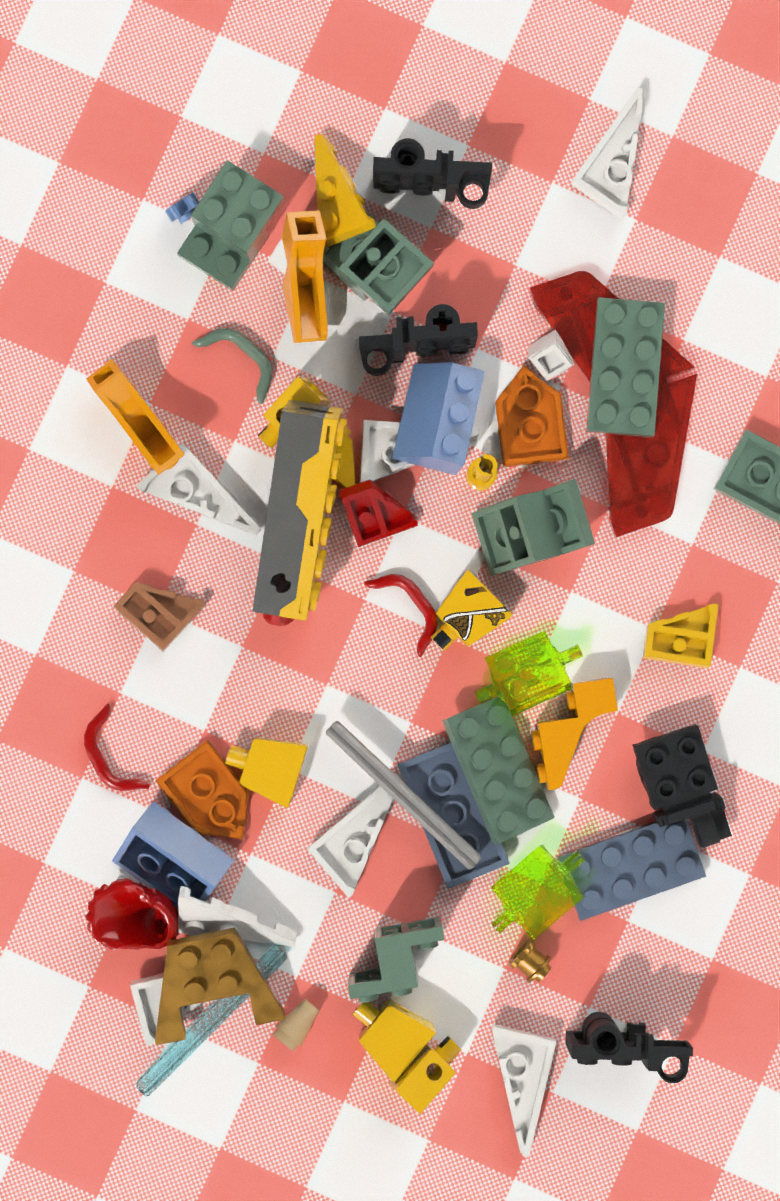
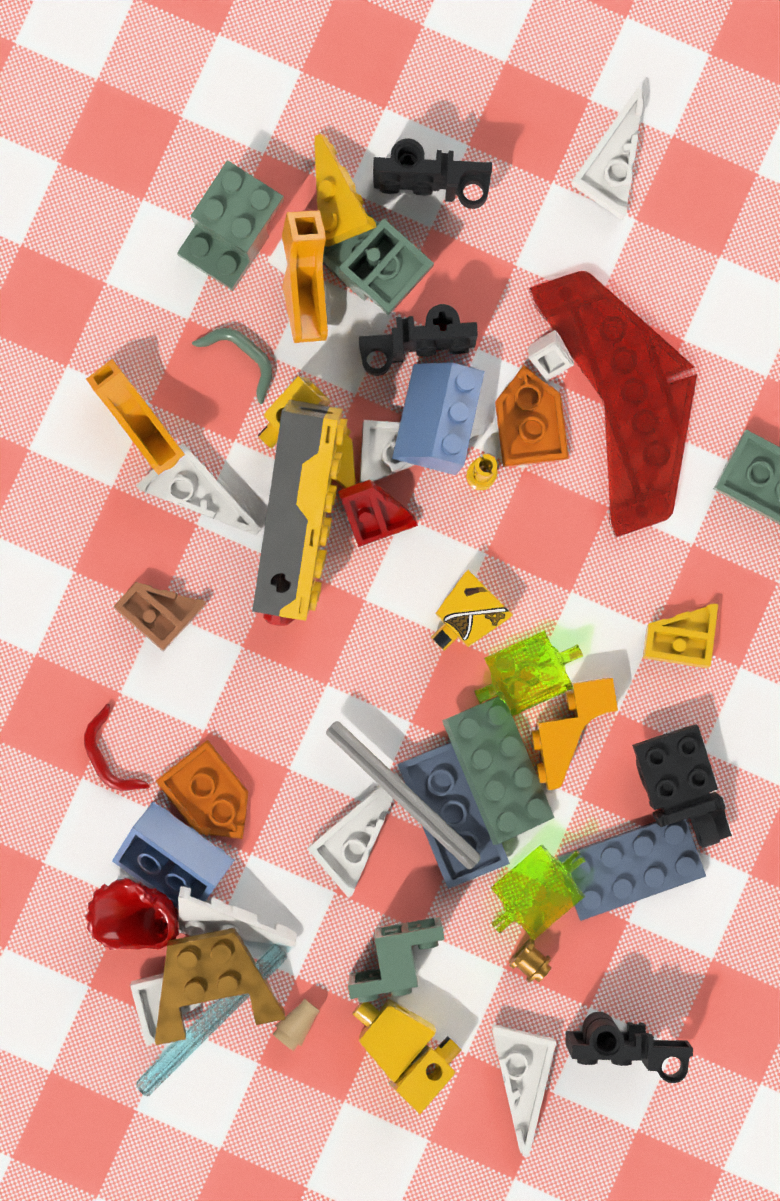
medium blue plate [164,192,199,224] -> none
yellow torso [225,737,309,808] -> none
red animal [364,574,438,657] -> none
sand green bracket [472,479,595,576] -> none
sand green plate [586,297,665,437] -> none

